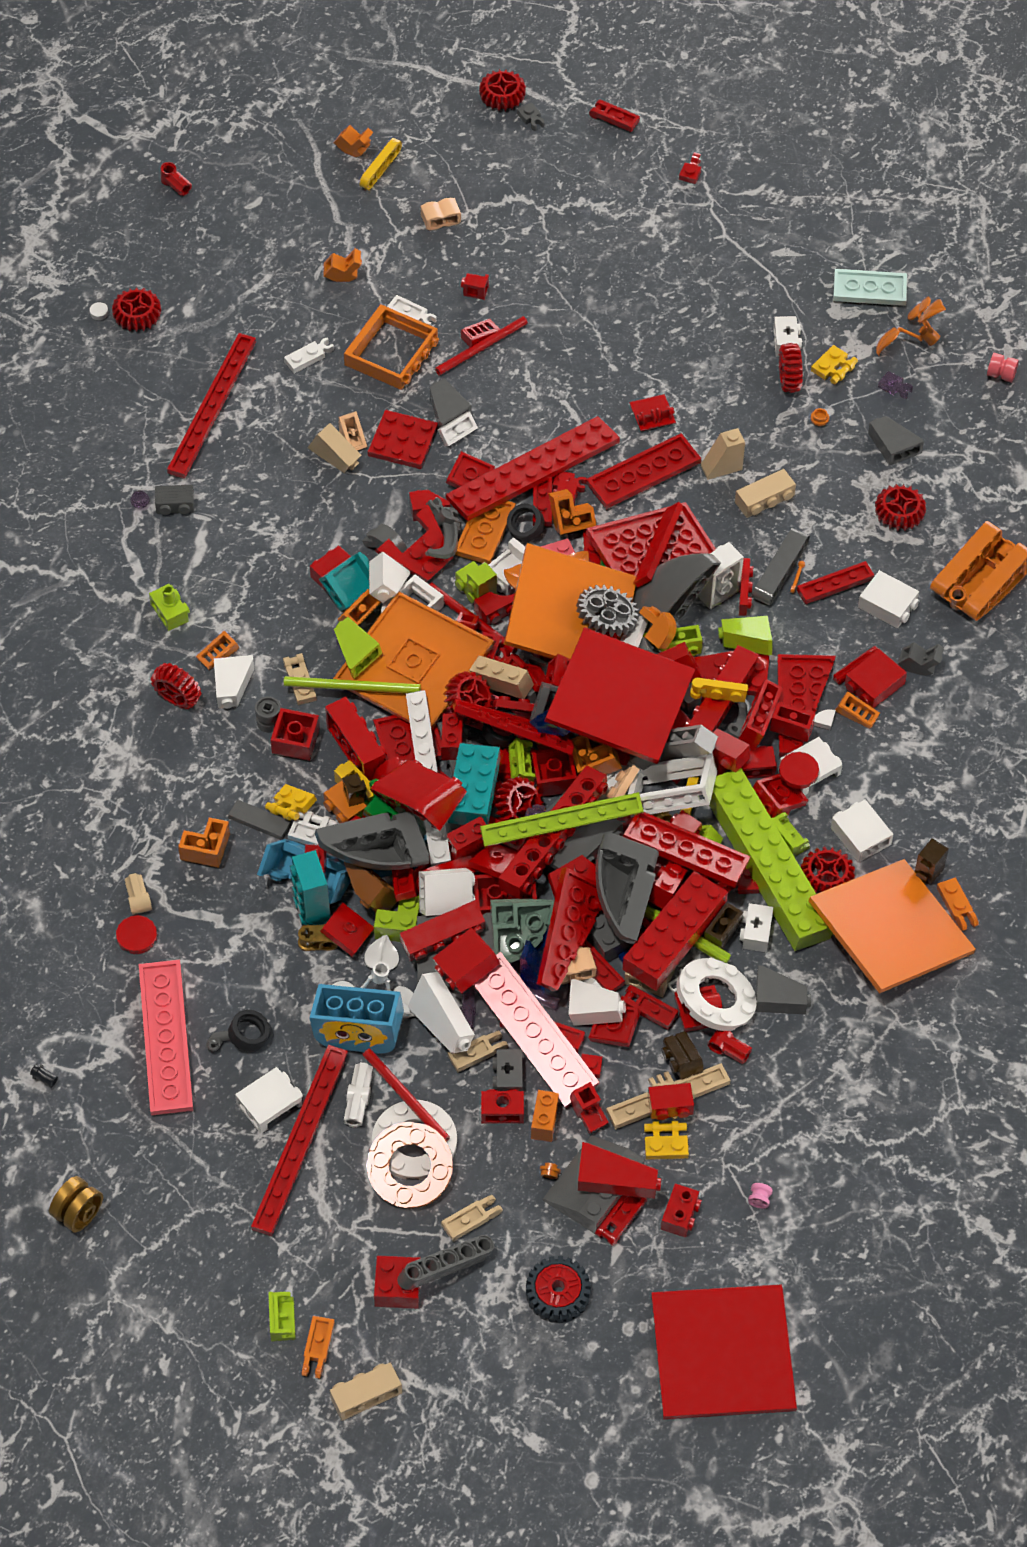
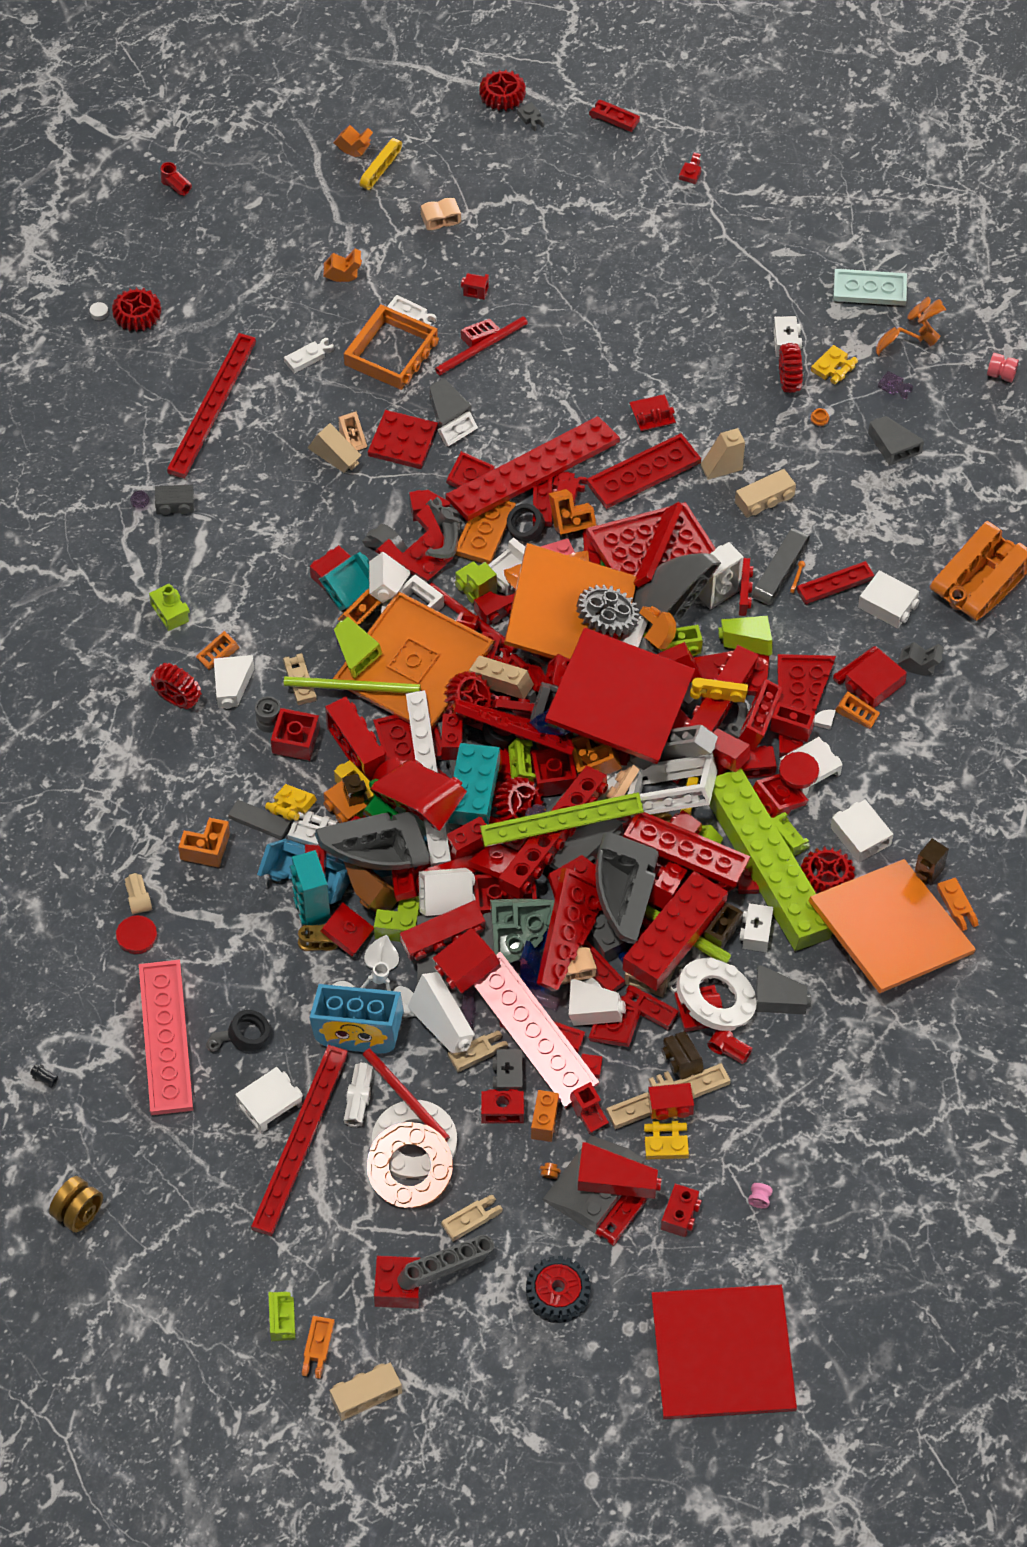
red gear [875,484,926,531] -> none

